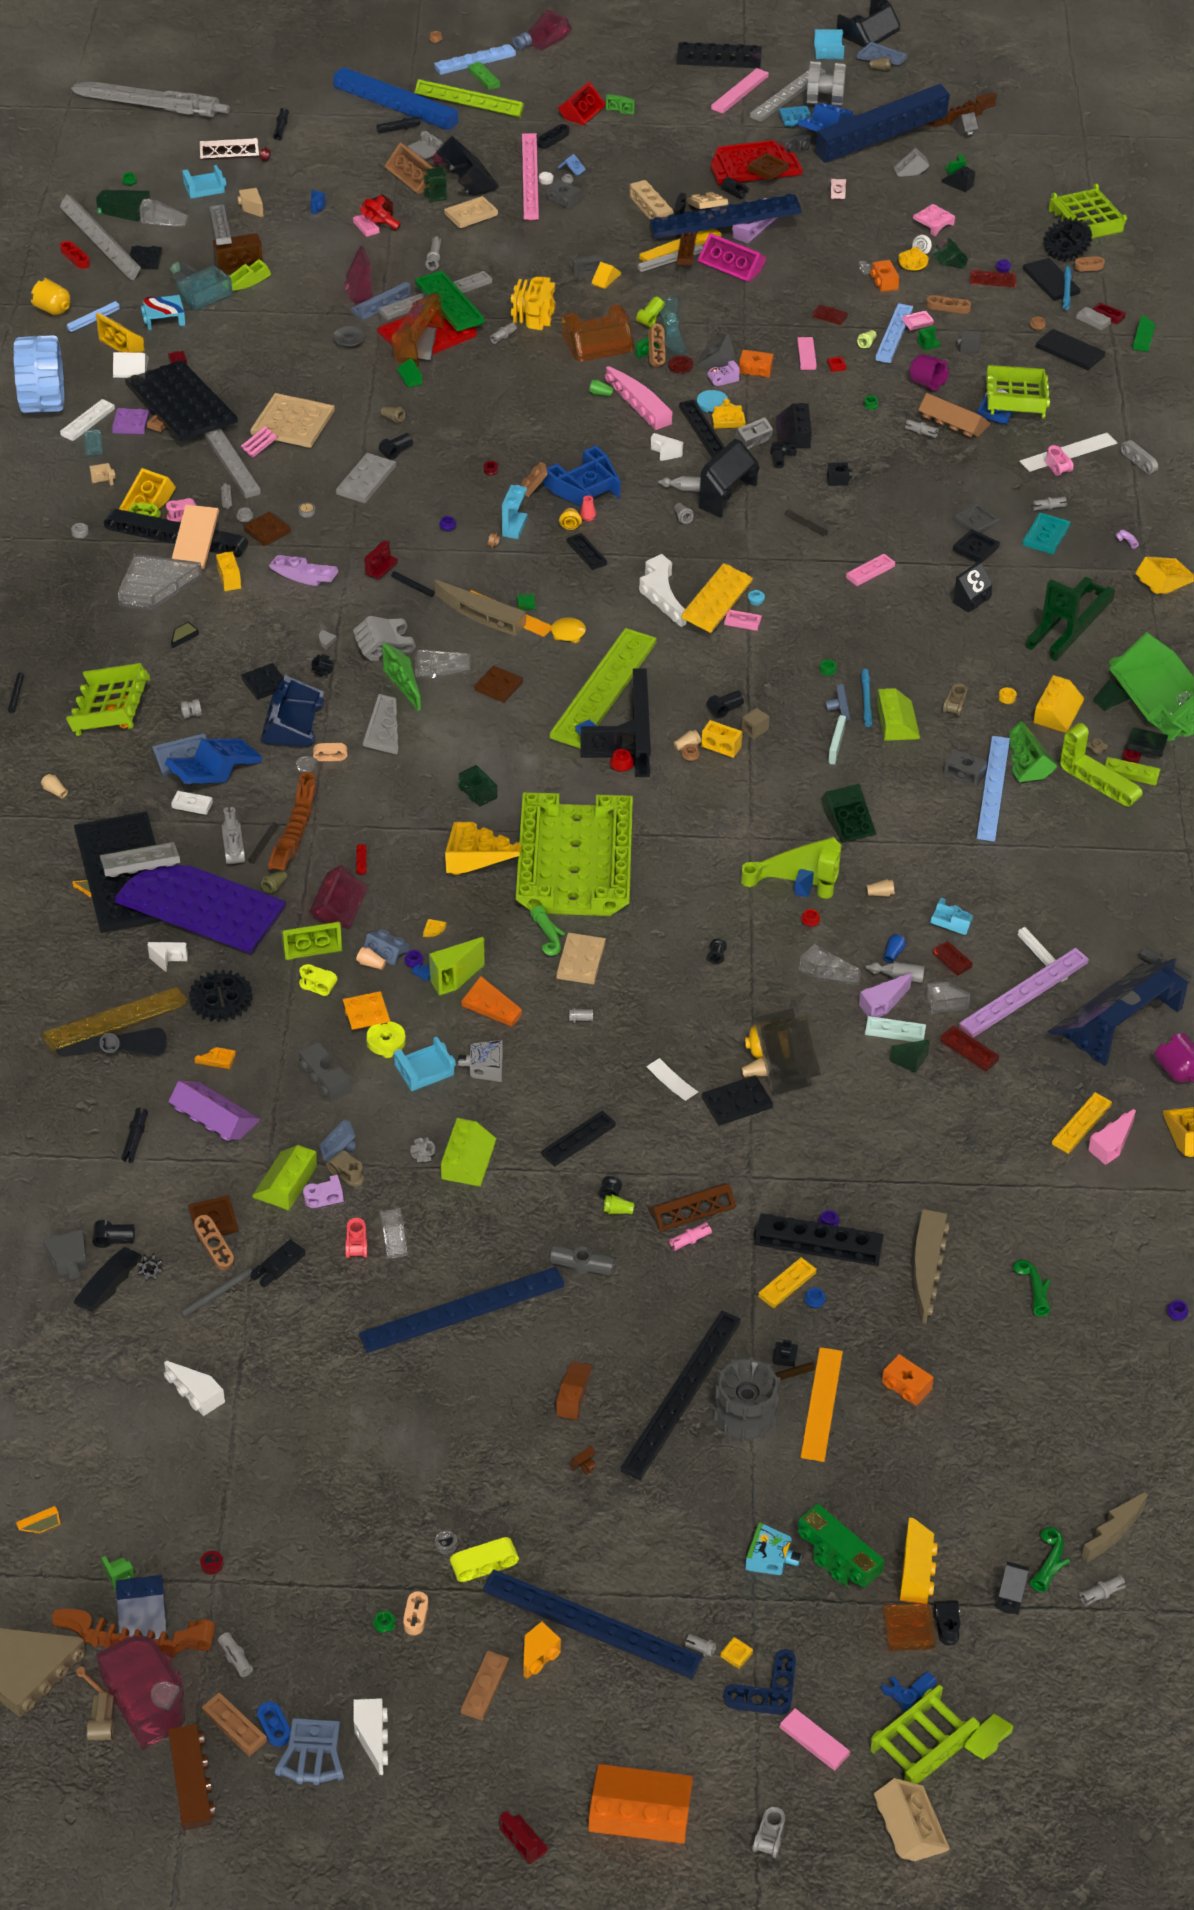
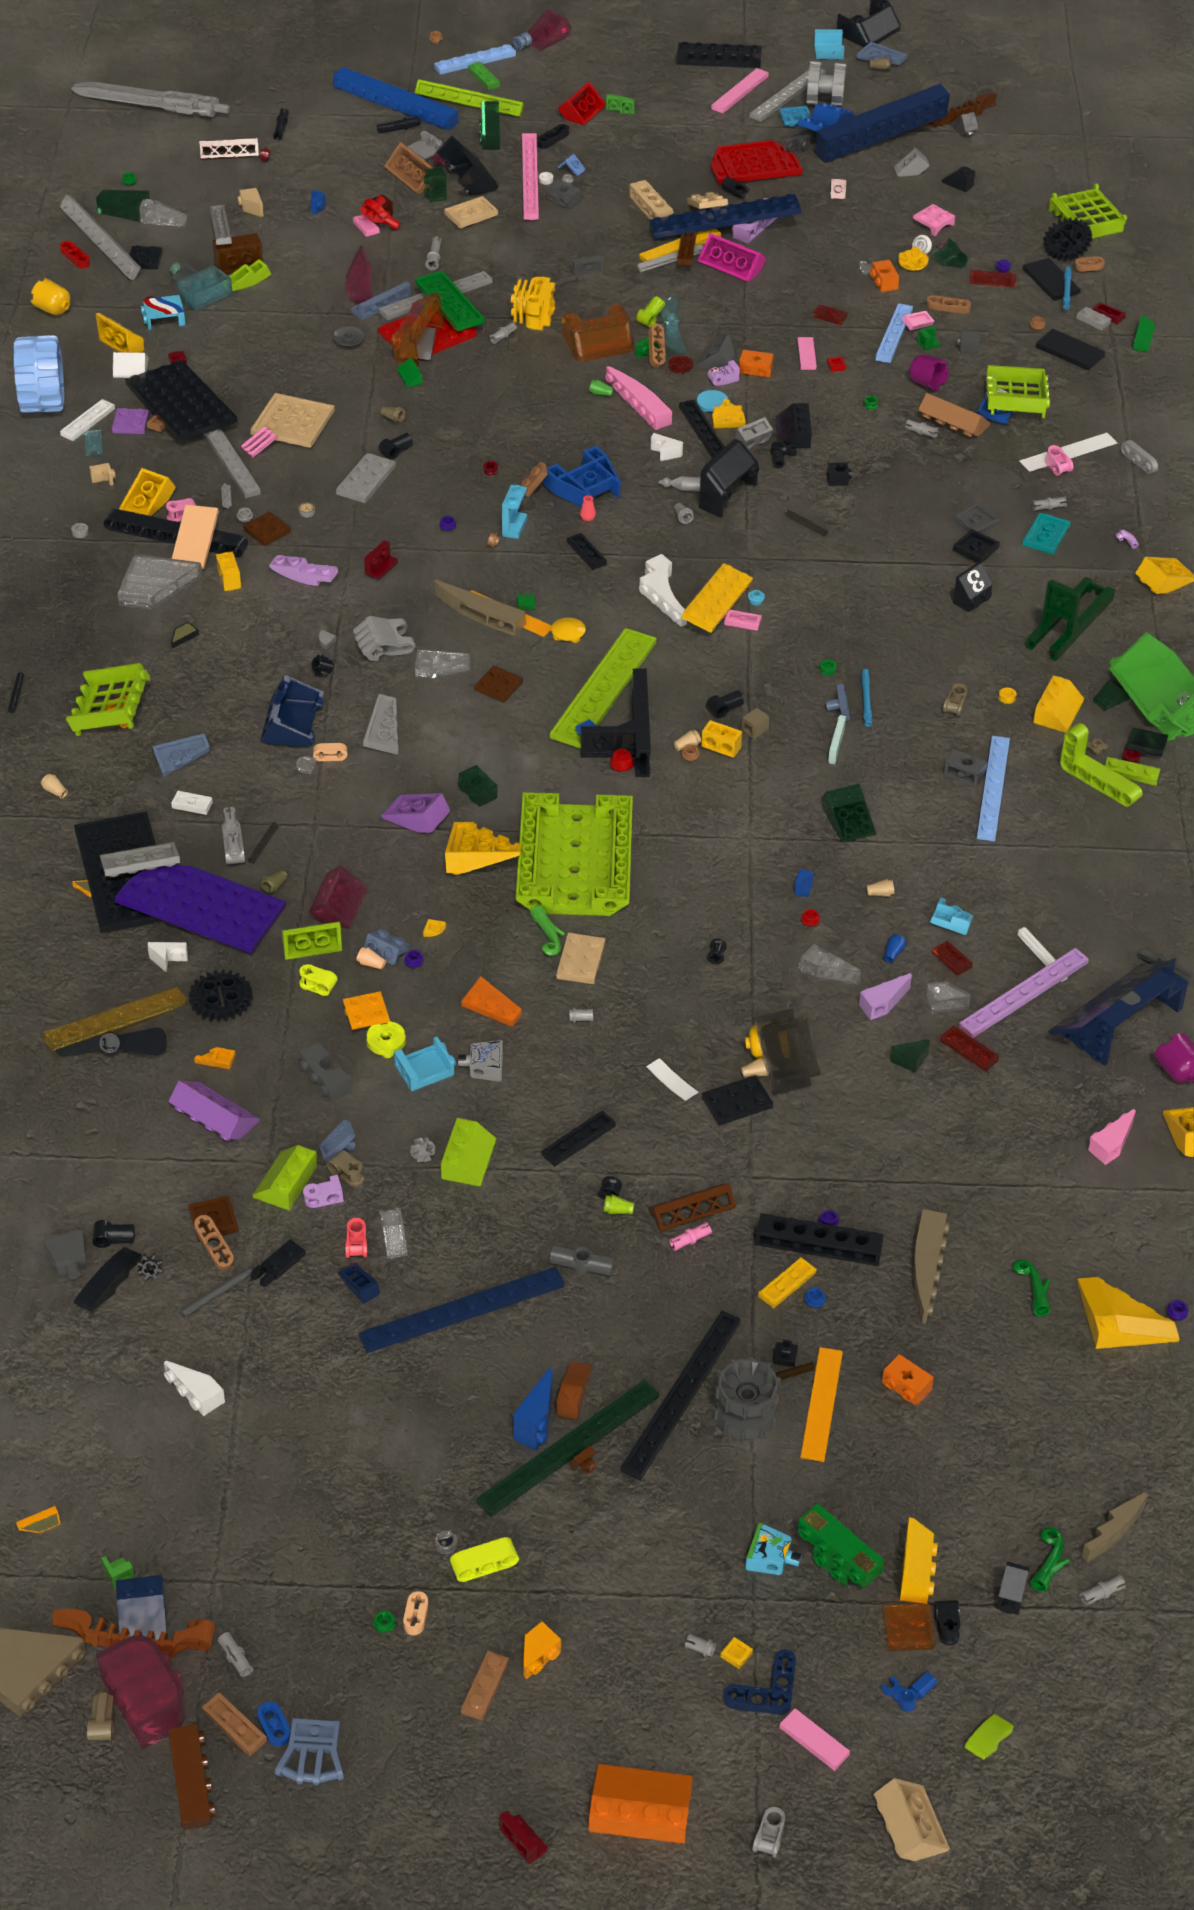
light blue axle [66,301,120,332] -> none
medium nougat hinge [76,1667,111,1695] -> none
black pin [121,1107,148,1163] -> none
lime beam [129,503,161,518] -> none
clear tile [151,1682,180,1710] -> none
blue bracket [165,738,263,784] -> none
light grey wheel [181,699,202,719] -> none
medium azure panel [182,165,226,199] -> none
dark red tile [200,1551,224,1575] -> none
black plate [241,663,283,700] -> none
dark orange piece [268,772,317,871] -> none
white slope [354,1699,388,1775] -> none
red axle [356,844,367,875] -> none
bright green wedge [382,643,421,711] -> none
black bar [391,571,435,597] -> none
blue tile [412,965,430,981] -> none
lime slope [429,937,485,996] -> none
dark blue plate [483,1569,702,1679] -> none
yellow cone [559,508,582,530] -> none
yellow slope [592,261,621,289] -> none
black slope [675,193,686,215] -> none
lime panel [741,837,842,899] -> none
reddish brown plate [747,153,789,180] -> none
bright pink tile [846,554,895,586] -> none
yellowish green cone [857,330,877,348] -> none
light aqua tile [865,1016,926,1043] -> none
light grey wheel [866,962,925,983] -> none
lime fence [870,1685,980,1784] -> none
lime slope [876,688,920,741] -> none
green panel [945,154,967,174] -> none
bright green wedge [1009,720,1057,782] -> none
yellow tile [1052,1092,1112,1154] -> none
none -> dark blue slope [338,1263,380,1304]
none -> medium lavender slope [381,793,450,833]
none -> clear green plate [477,1379,659,1517]
none -> clear green wedge [479,101,500,150]
none -> blue slope [513,1368,553,1451]
none -> yellow slope [1077,1277,1180,1349]

